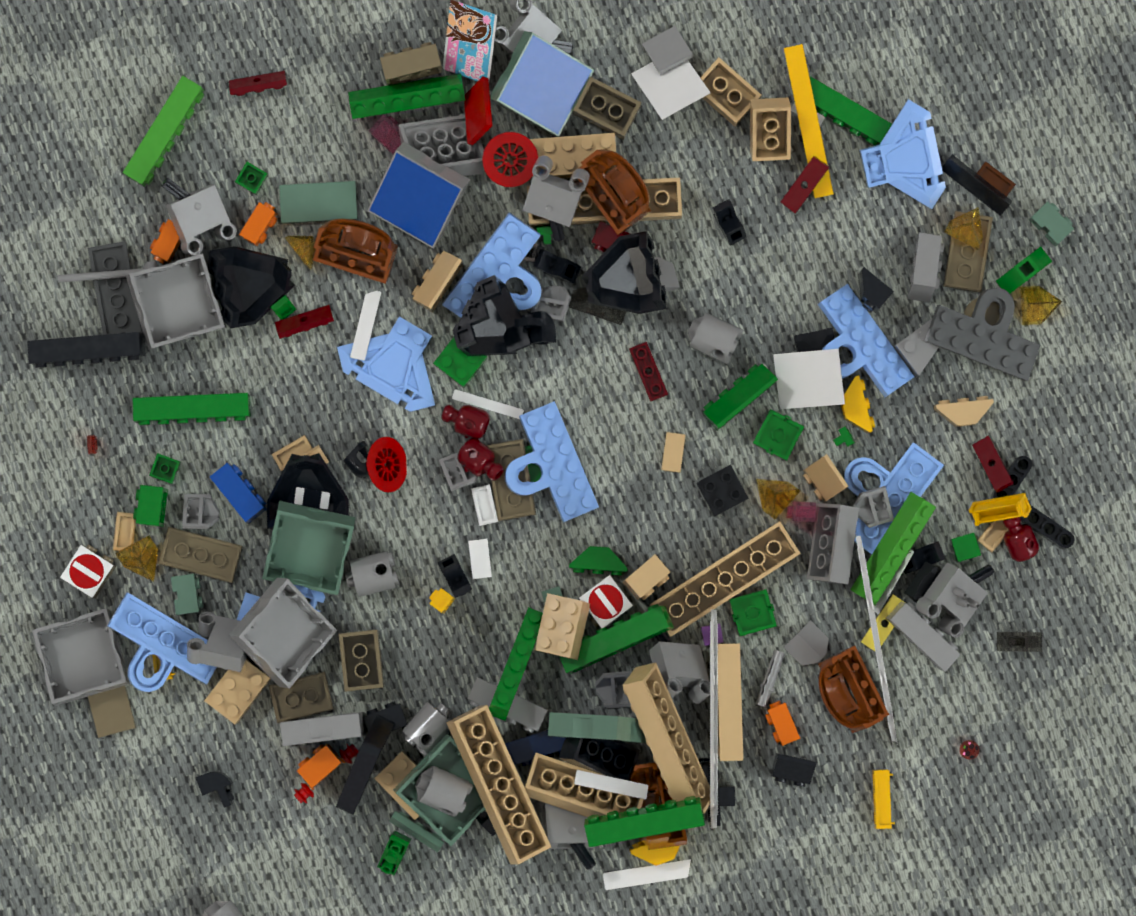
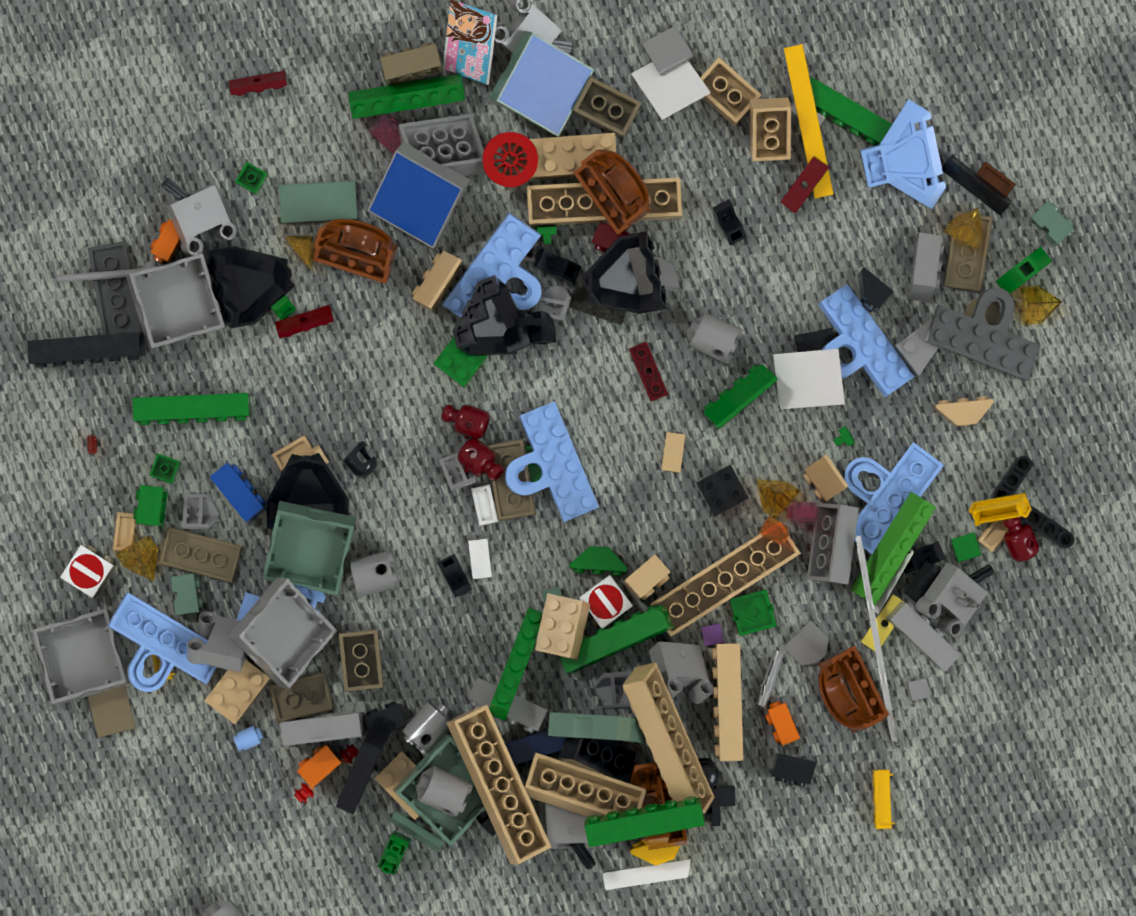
bright green brick [122,75,204,187] -> none
black brick [196,771,234,808] -> none
orange brick [239,202,278,246] -> none
sticker [294,487,330,509] -> none
light blue plate [337,316,435,412] -> none
white sticker [350,291,381,361] -> none
red piece [366,437,407,493] -> none
yellow container [429,588,455,614] -> none
white sticker [452,389,524,419] -> none
red tile [464,76,492,145] -> none
light grey piece [522,155,590,242] -> none
white sticker [574,770,648,799] -> none
white piece [710,609,718,828] -> none
green plate [753,409,804,461] -> none
yellow slope [841,375,875,433] -> none
light grey slope [853,486,894,528] -> none
clear red tile [959,740,979,760] -> none
dark red tile [972,435,1014,493] -> none
clear smoke slope [997,632,1042,652] -> none
none -> light blue brick [233,725,263,751]
none -> clear orange brick [758,516,790,545]
none -> light grey tile [907,678,931,701]

